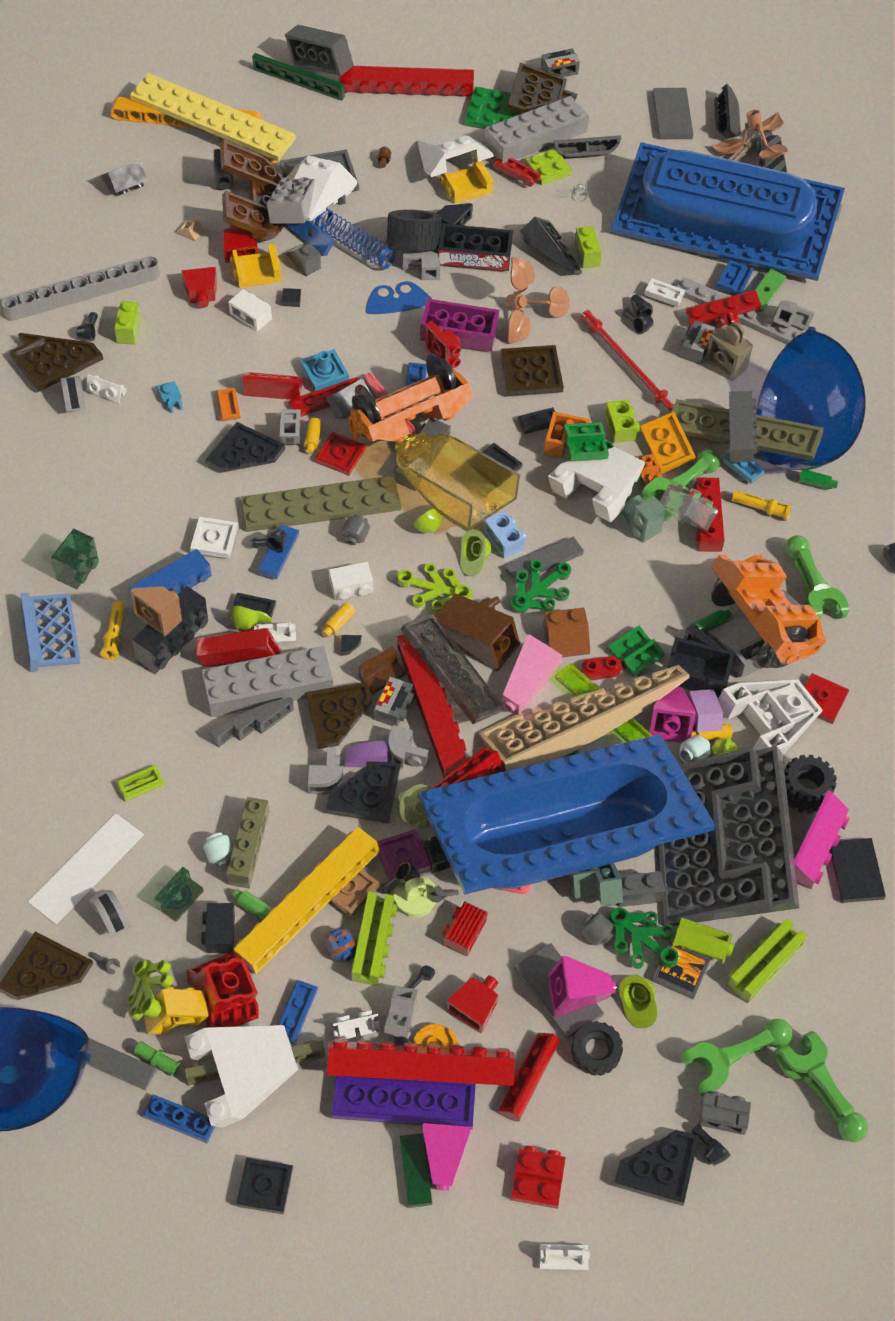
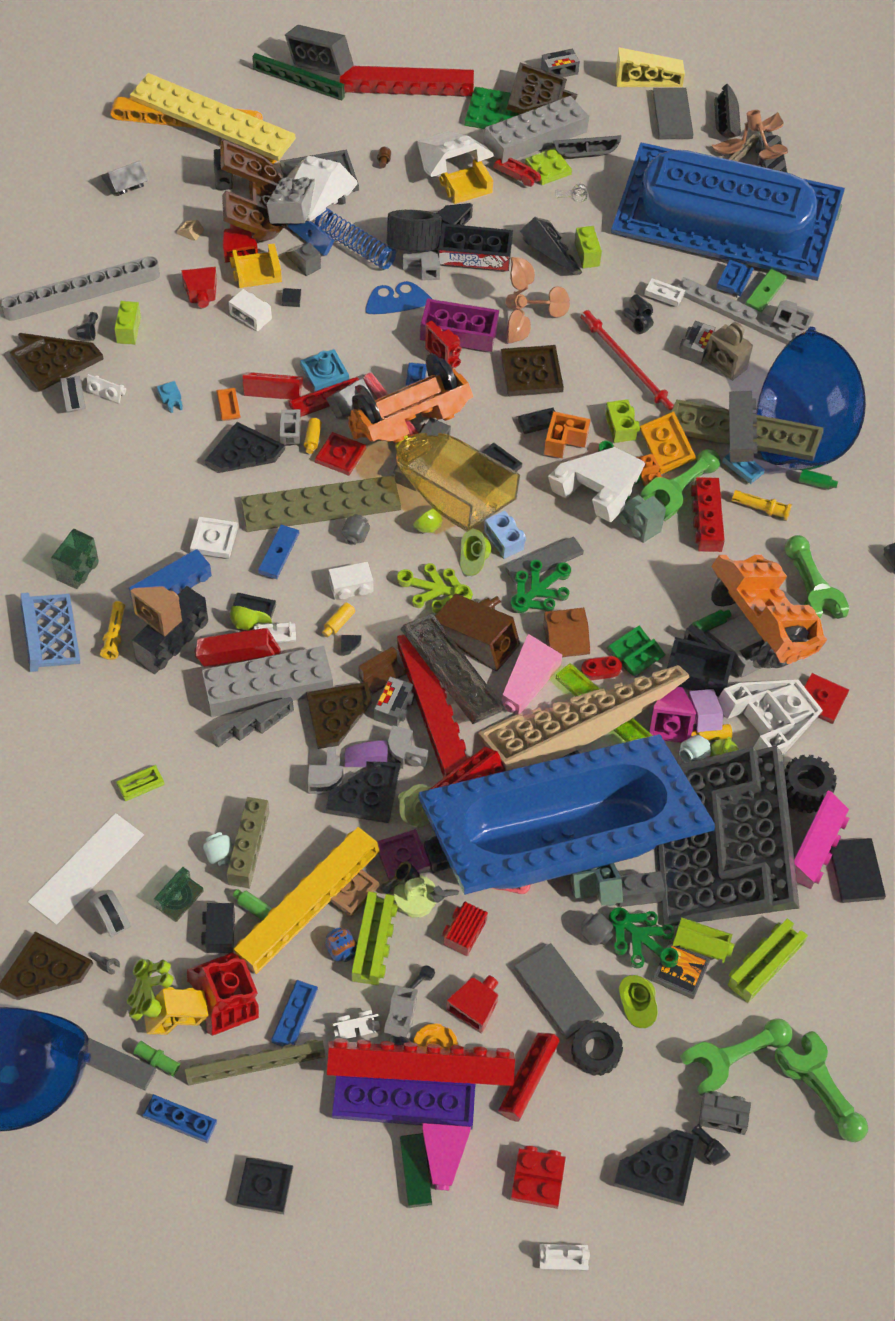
white wedge [185,1025,298,1128] -> none
black bar [251,529,287,552] -> none
dark pink slope [548,956,616,1017] -> none
green slope [564,422,609,461] -> none
clear piece [660,484,718,531] -> none
red plate [686,290,761,329] -> none
none -> light yellow wedge [615,47,685,87]

